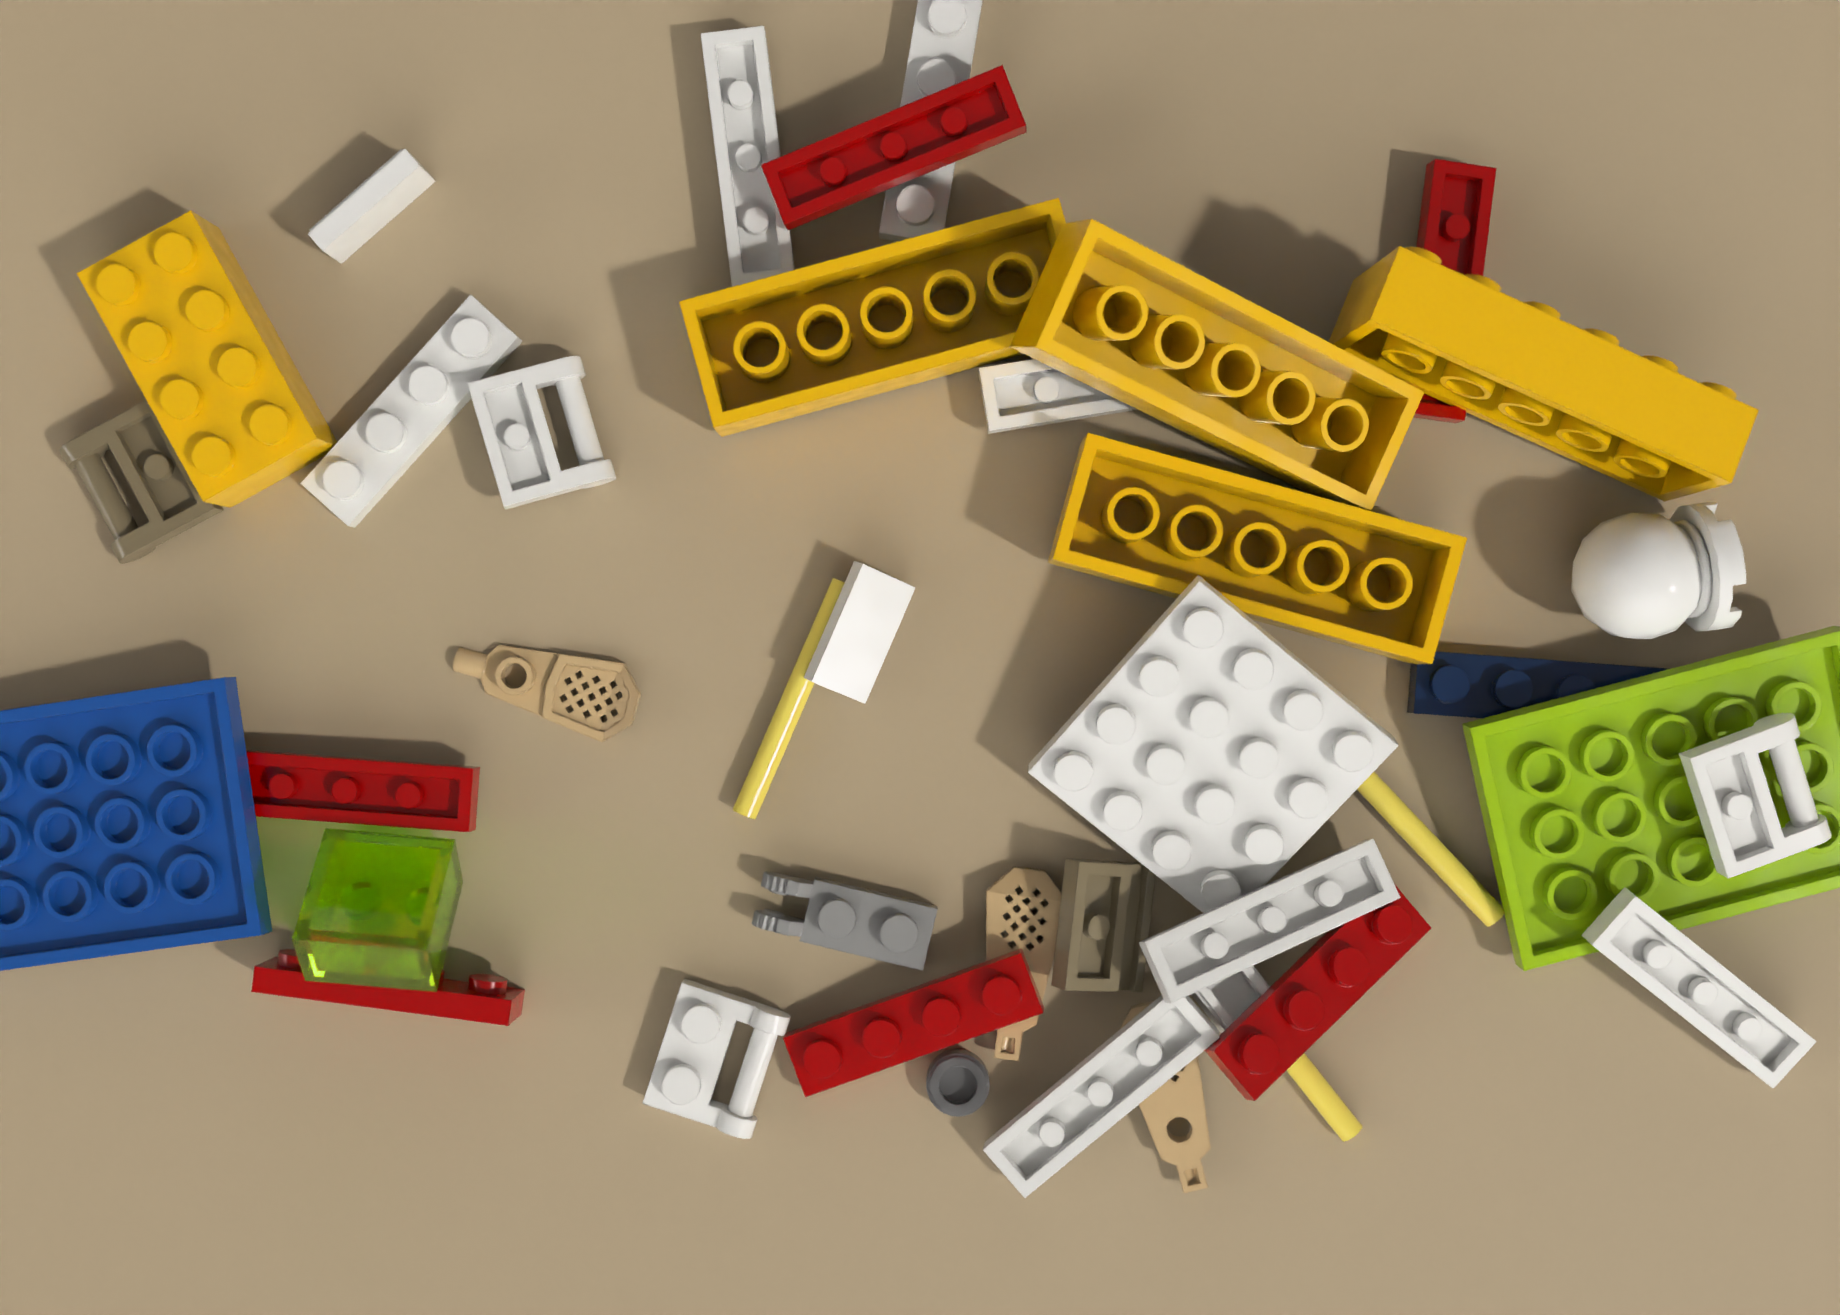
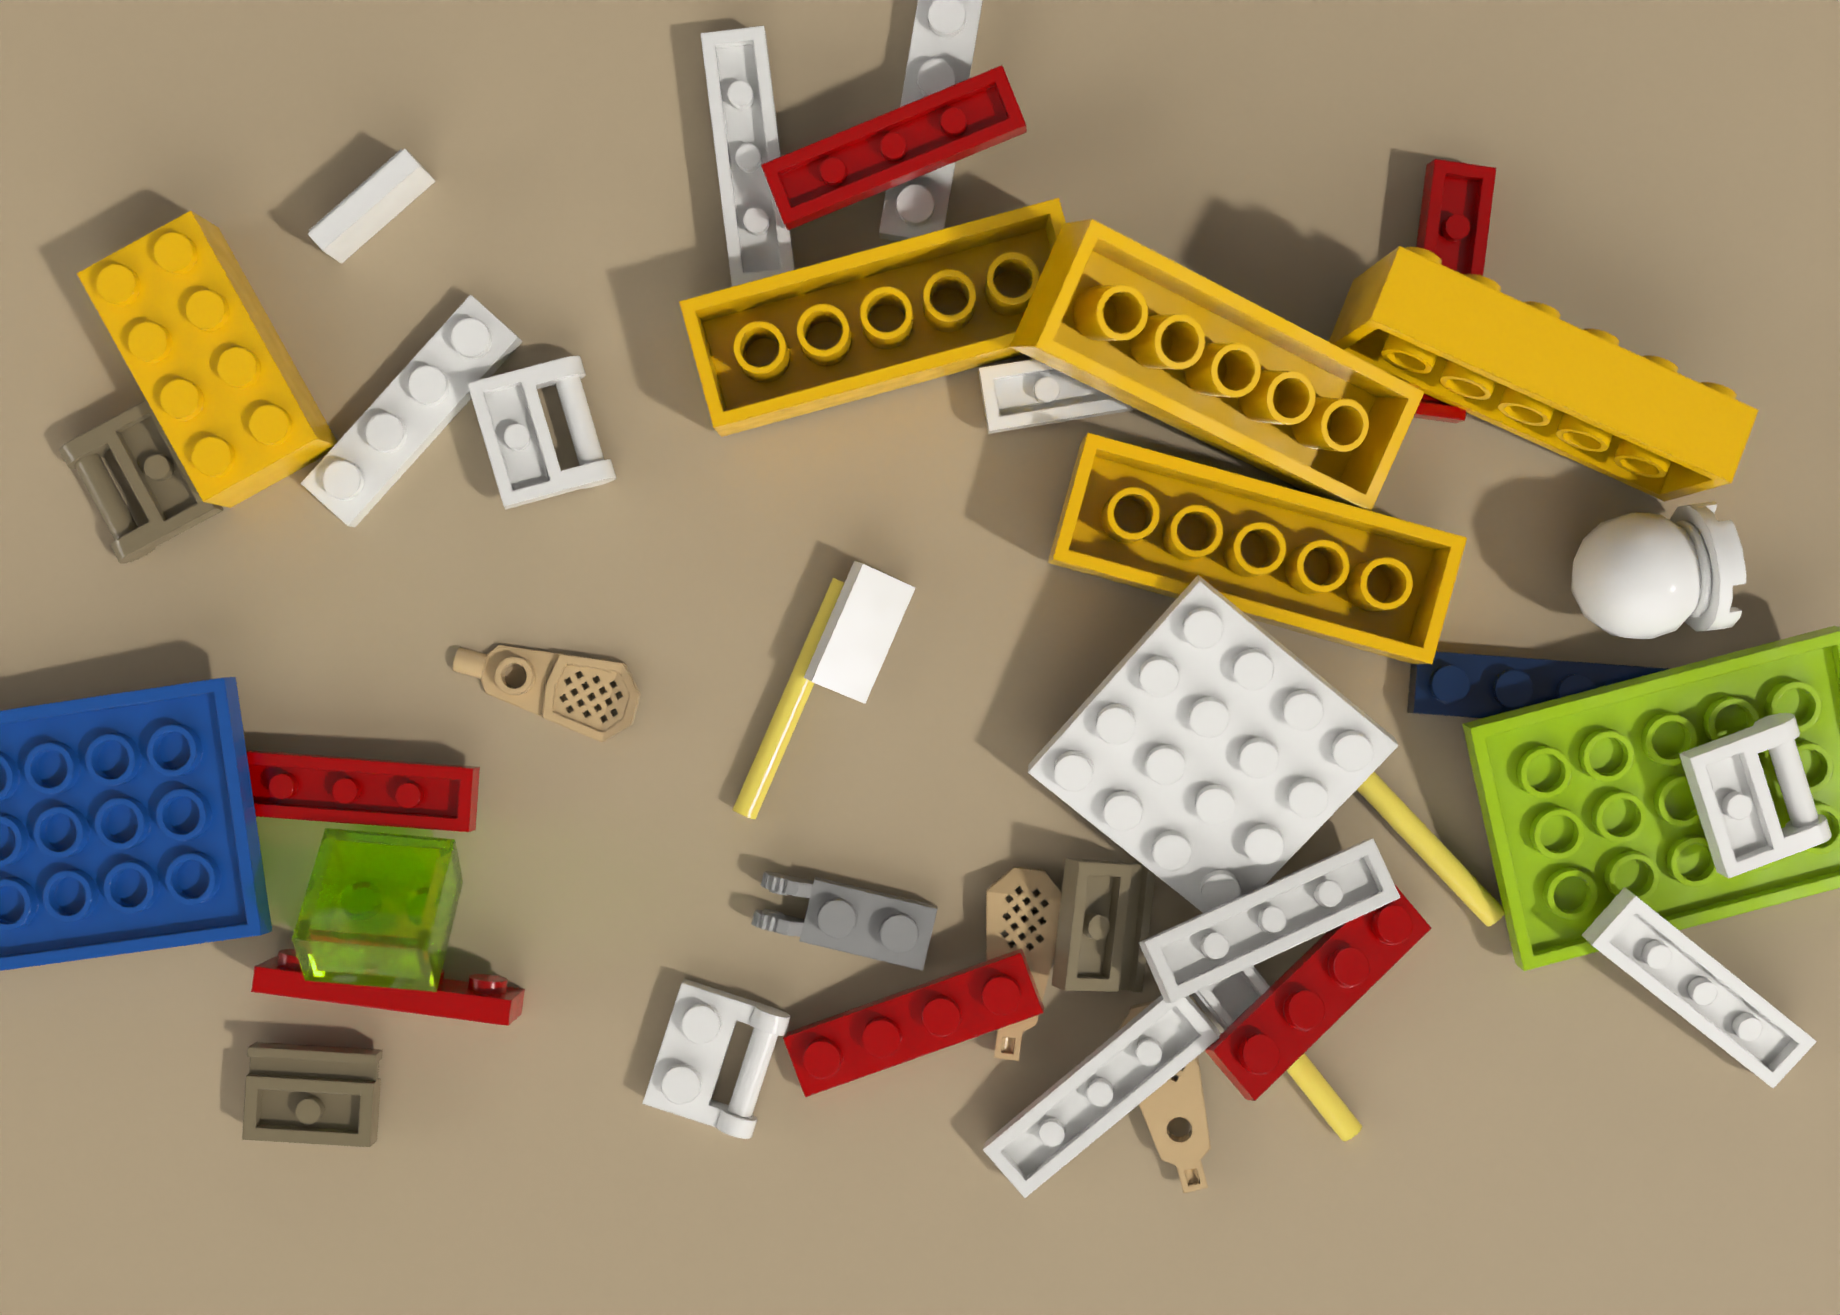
flat silver tile [926,1049,990,1117] -> none
none -> dark tan plate [242,1042,382,1147]

